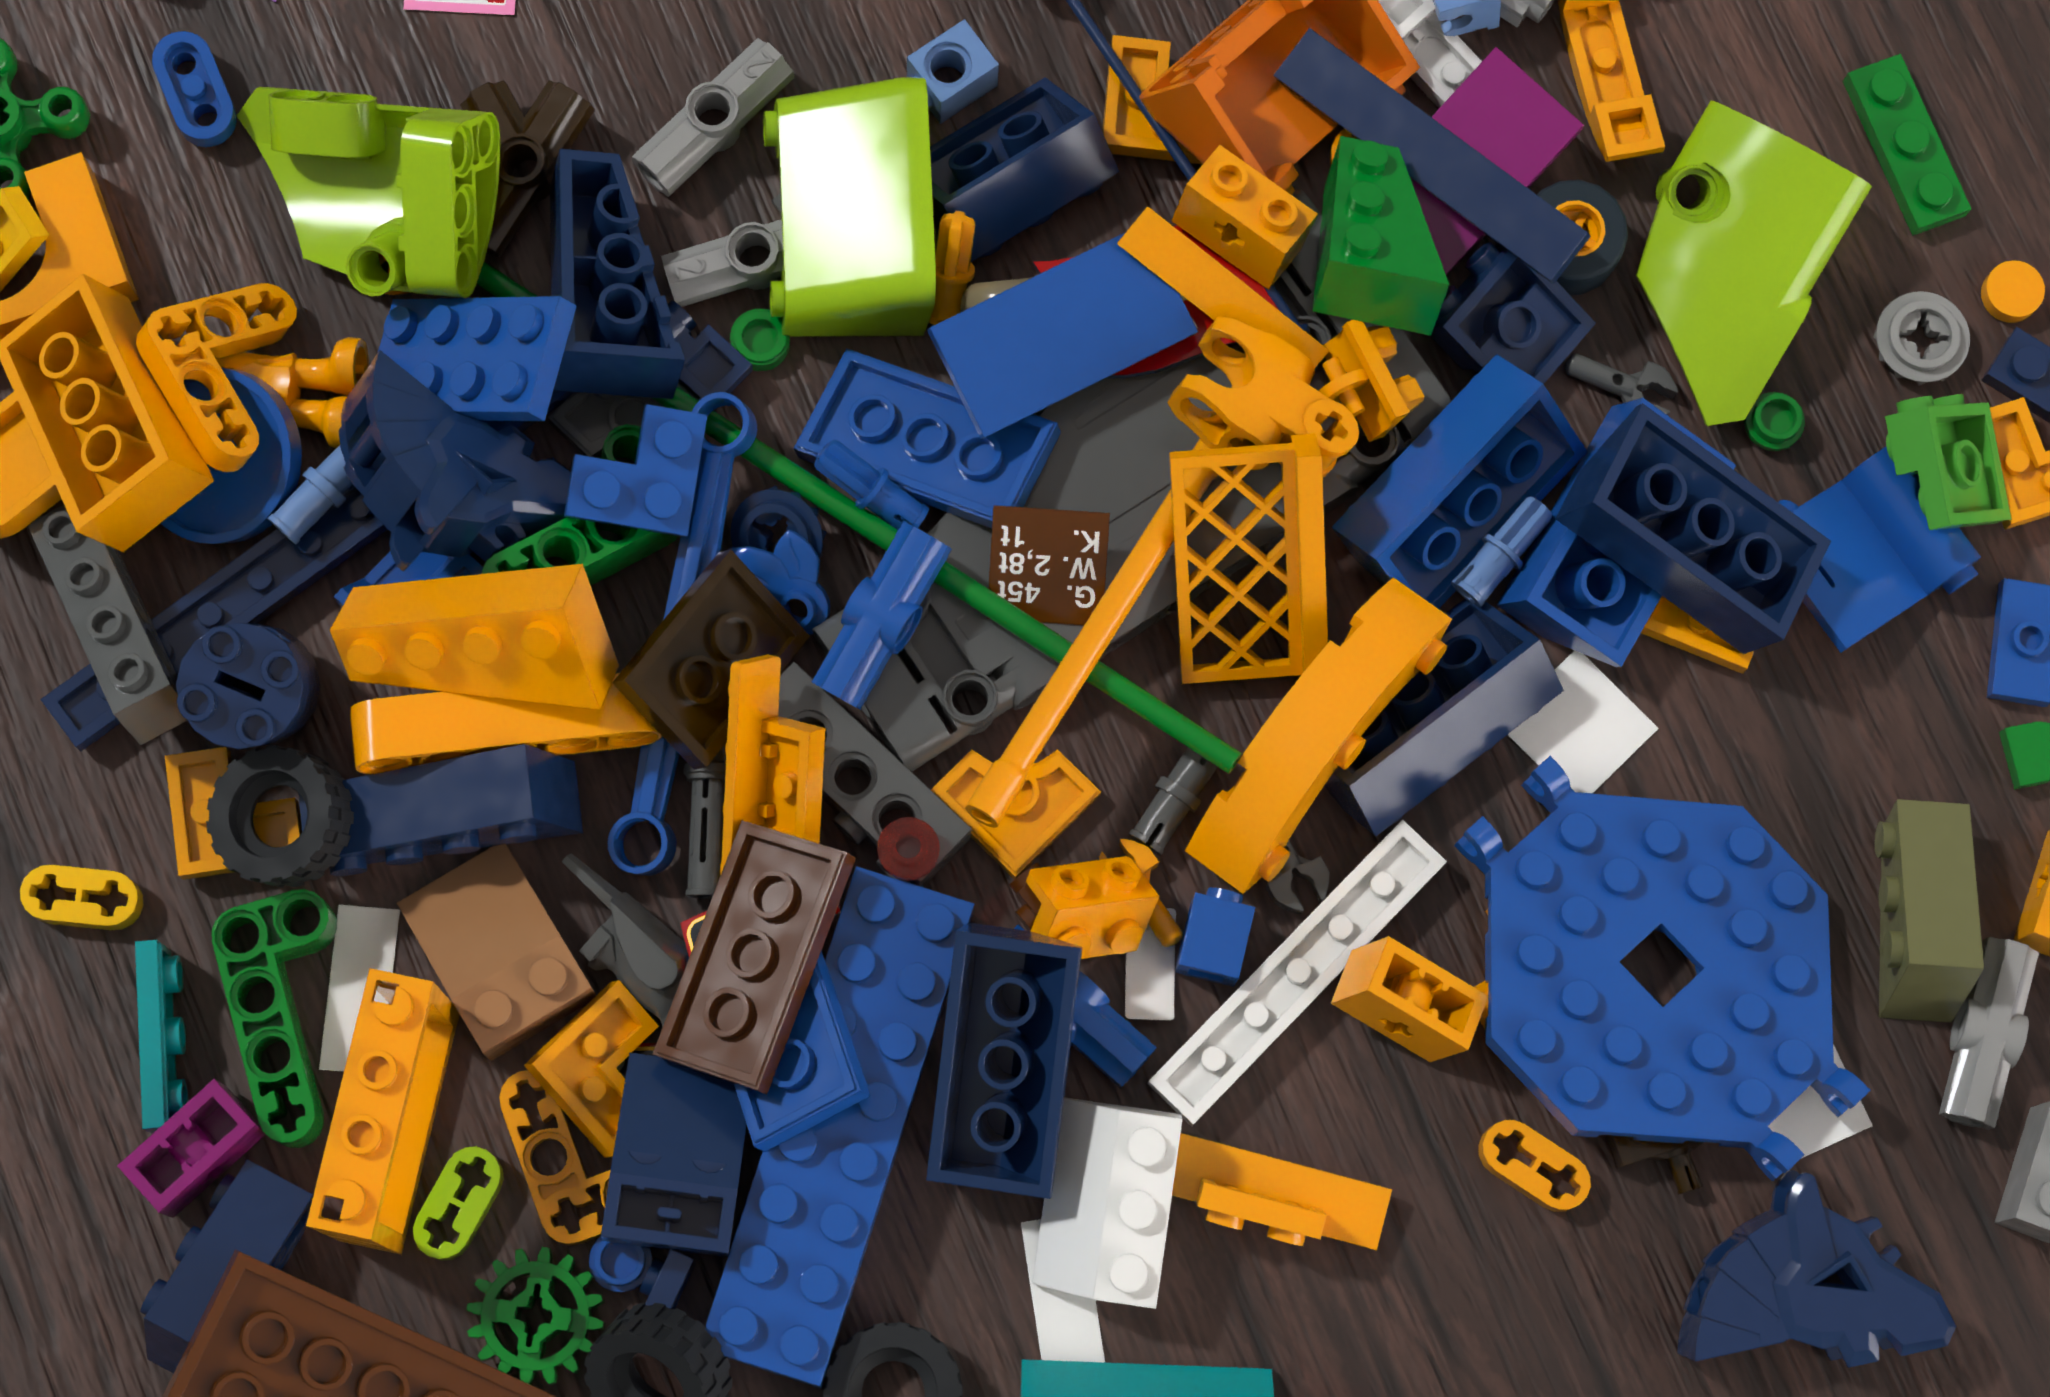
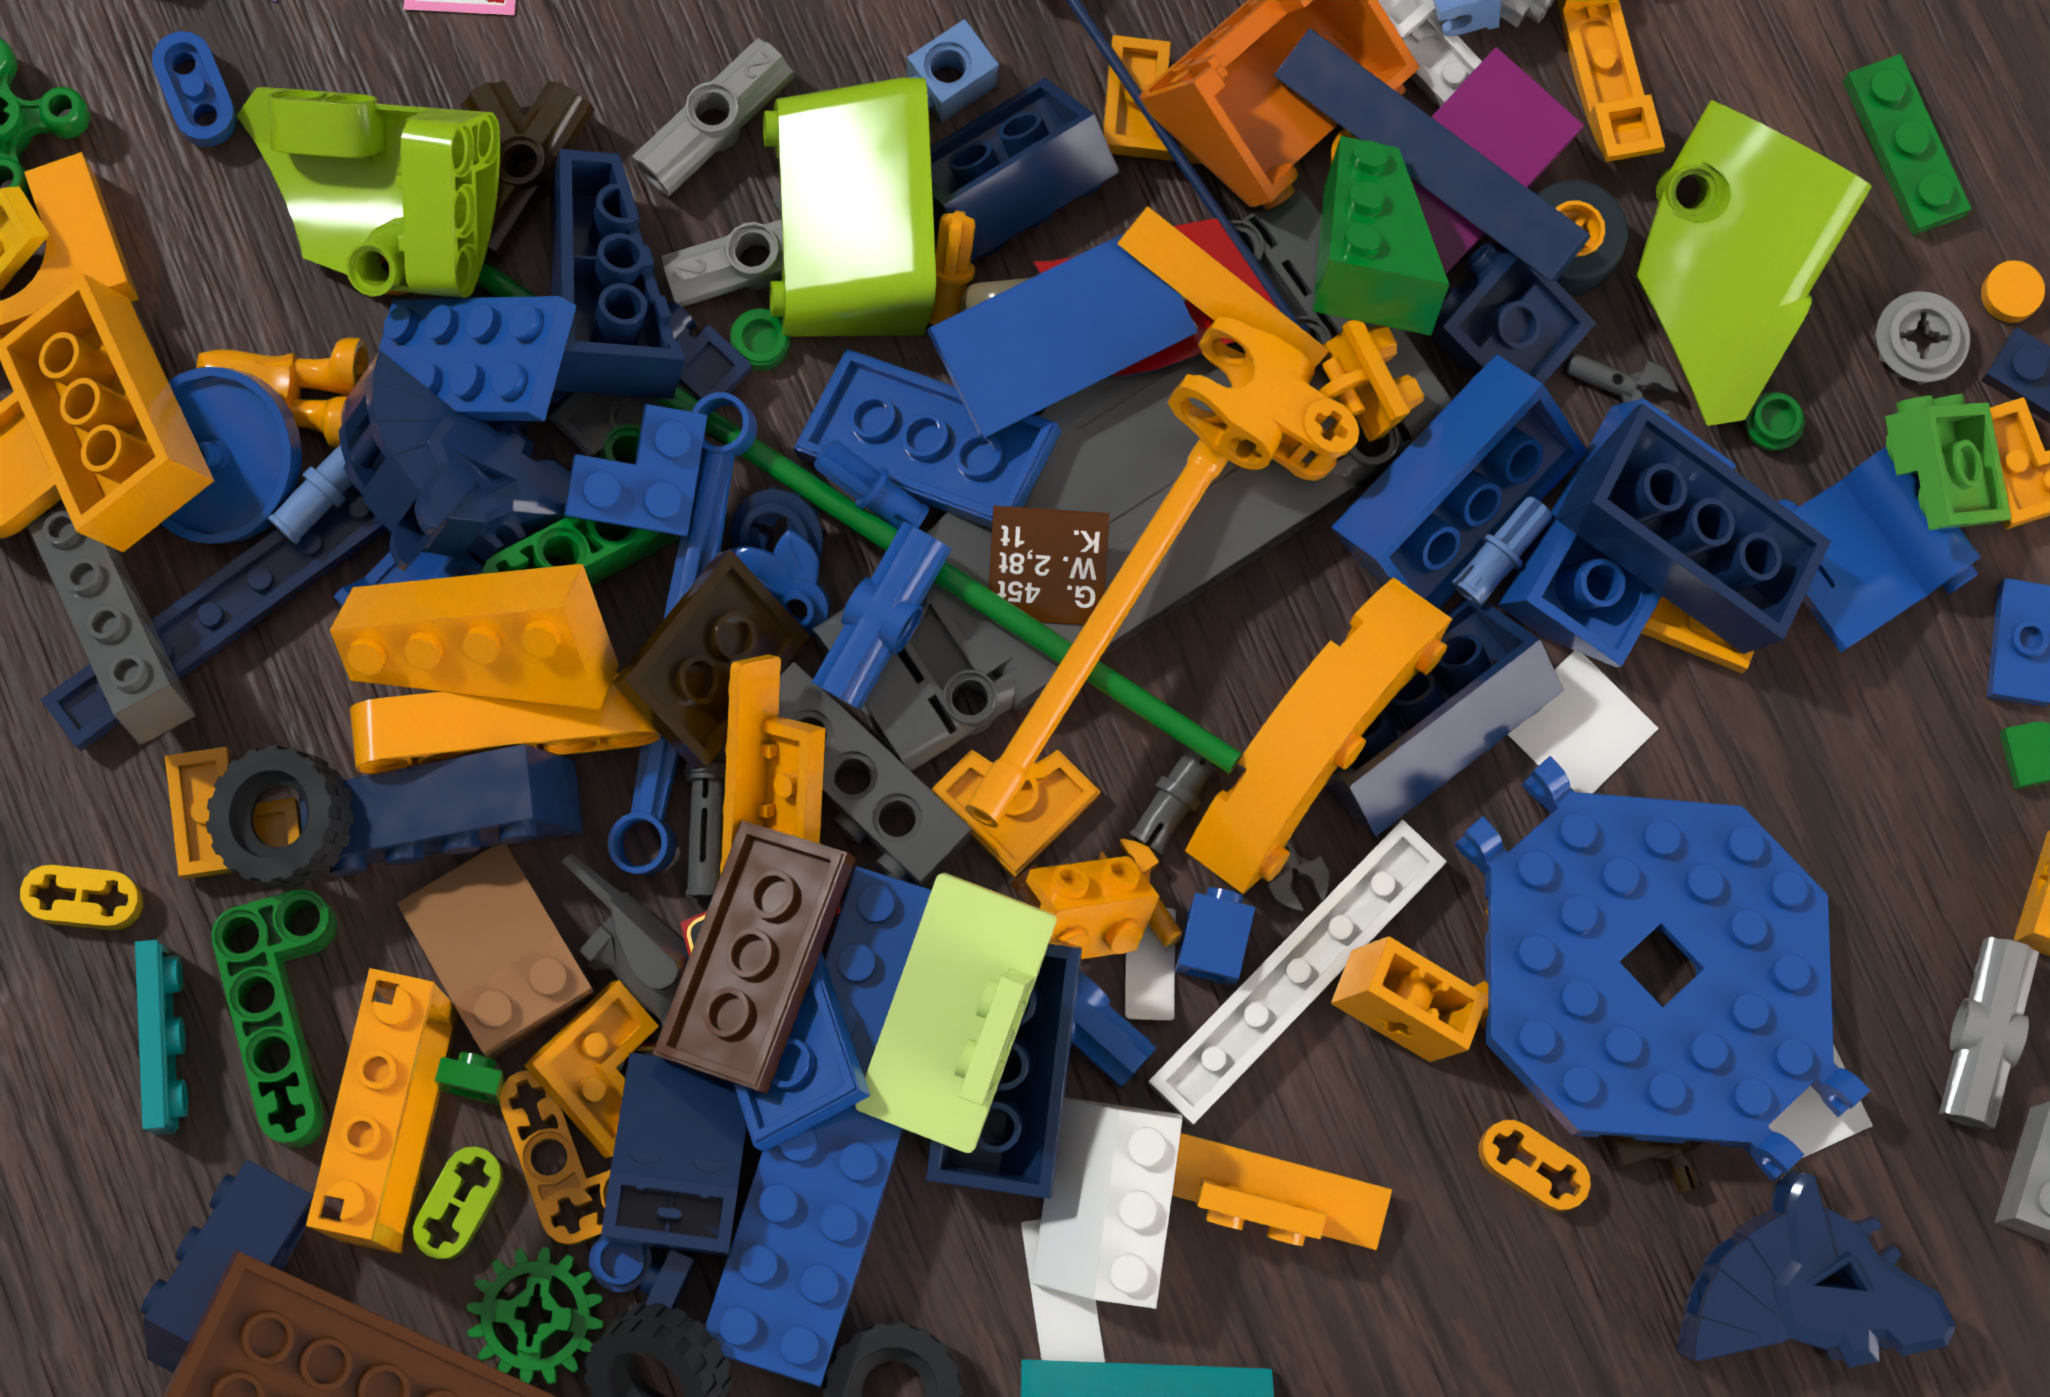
magenta brick [117,1079,266,1218] -> none
light orange beam [136,283,297,472] -> none
dark blue cylinder [176,623,320,749] -> none
white sticker [319,905,400,1072] -> none
clear red plate [877,817,940,880] -> none
light orange fence [1169,433,1328,684] -> none
light orange brick [1171,145,1318,290] -> none
olive wedge [1875,799,1984,1023] -> none
none -> green plate [435,1052,506,1106]
none -> yellowish green bracket [855,873,1057,1153]

